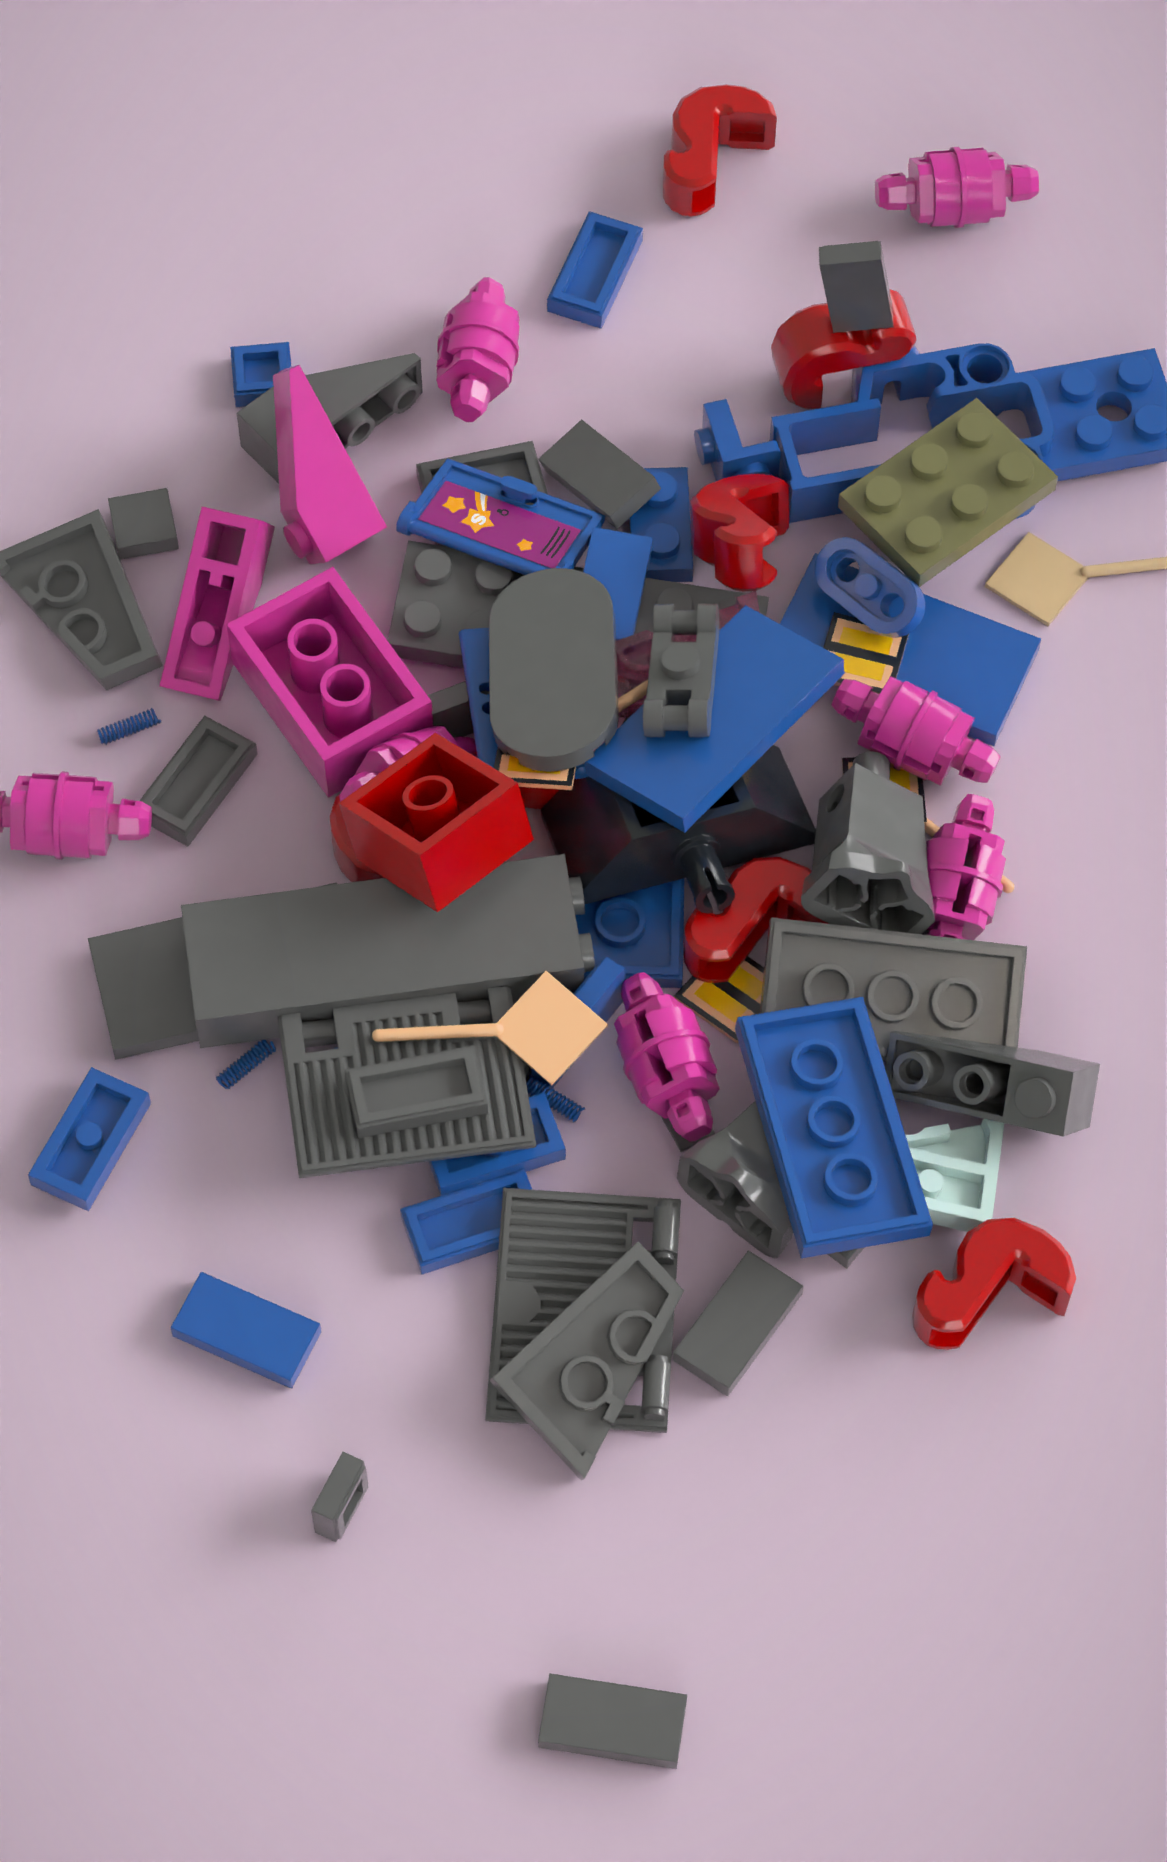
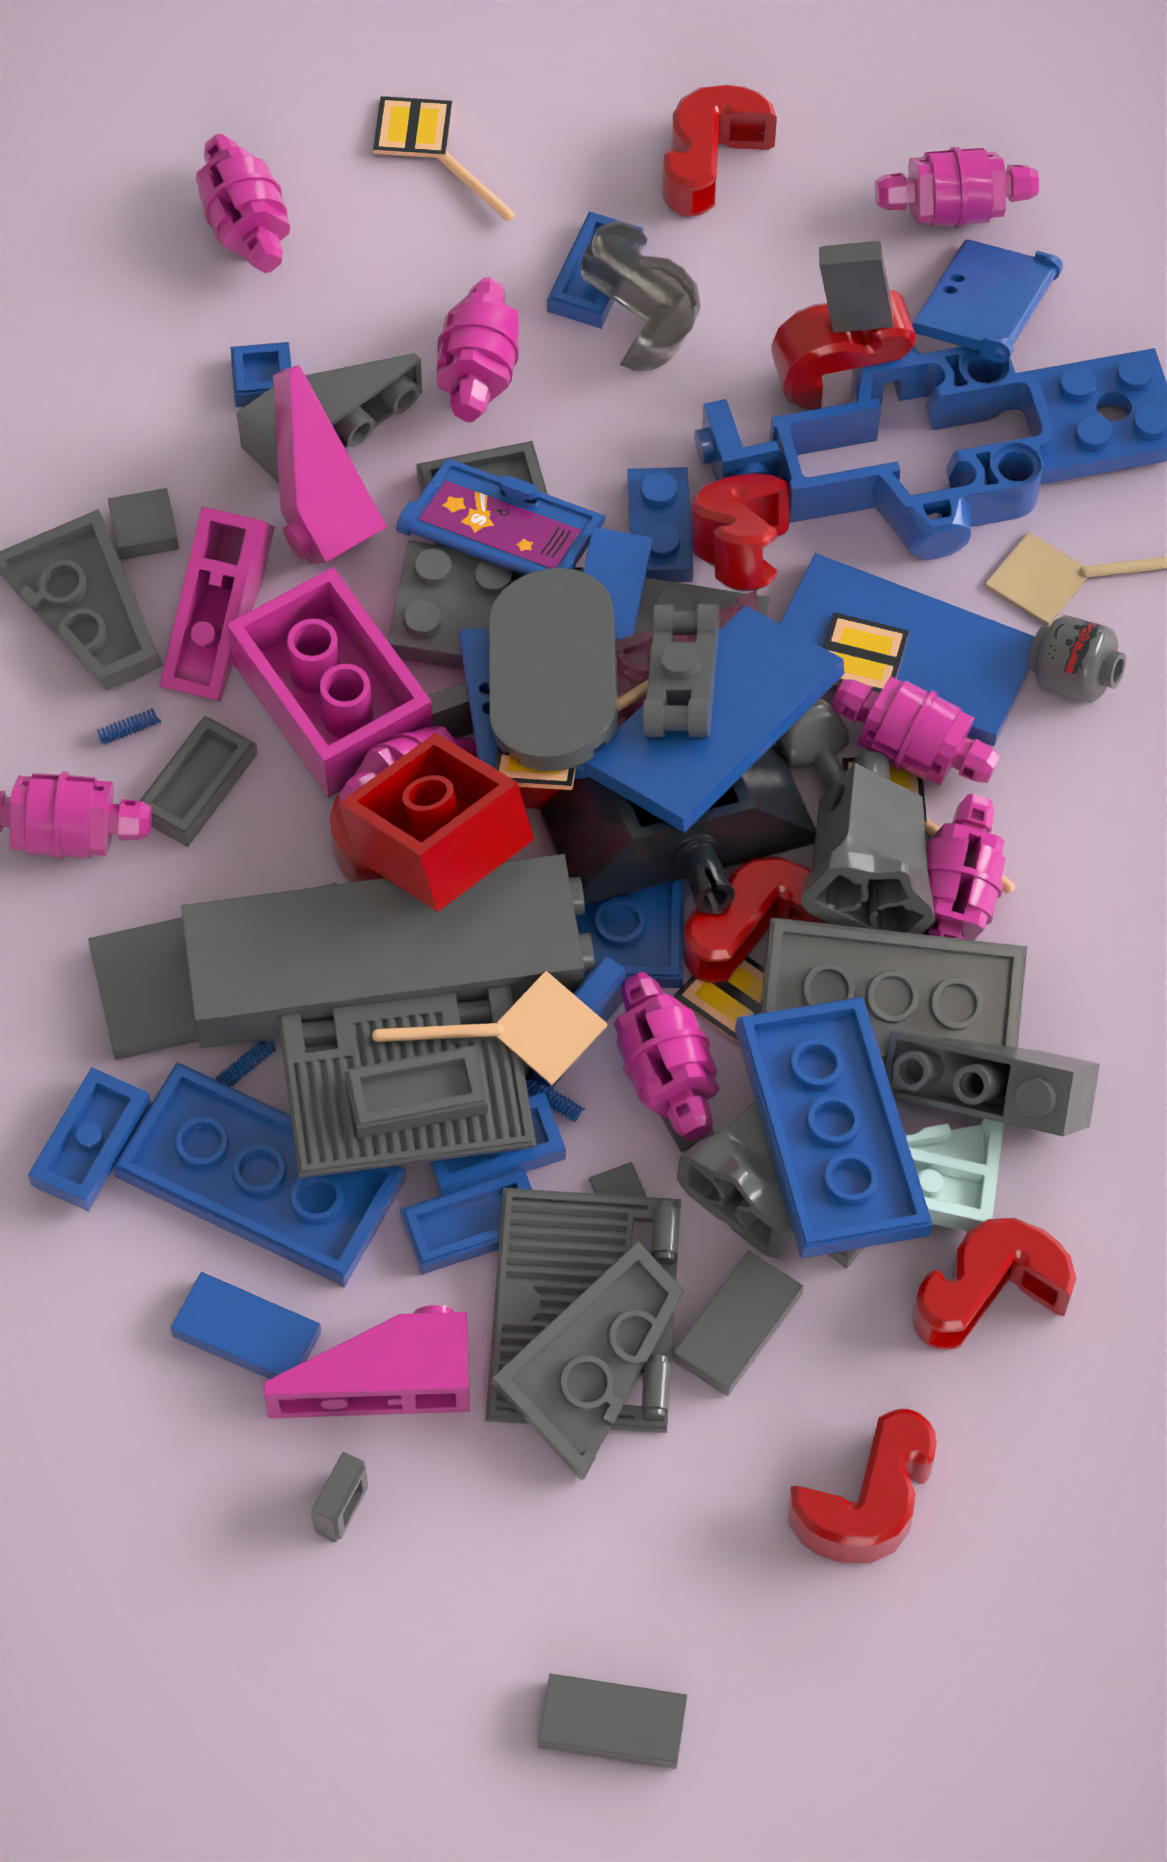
dark grey tile [538,419,661,529] -> none
blue plate [814,537,925,638] -> none
olive plate [838,398,1058,587] -> none
none -> blue tile [112,1062,407,1287]
none -> dark pink piece [196,133,290,273]
none -> dark pink slope [264,1305,470,1418]
none -> piece [373,96,514,221]
none -> clear smoke animal [581,222,701,371]
none -> dark grey window [589,1162,646,1197]
none -> dark grey piece [776,697,849,790]
none -> red animal [788,1409,937,1564]
none -> blue door [912,239,1063,363]
none -> dark grey head [1029,615,1126,703]

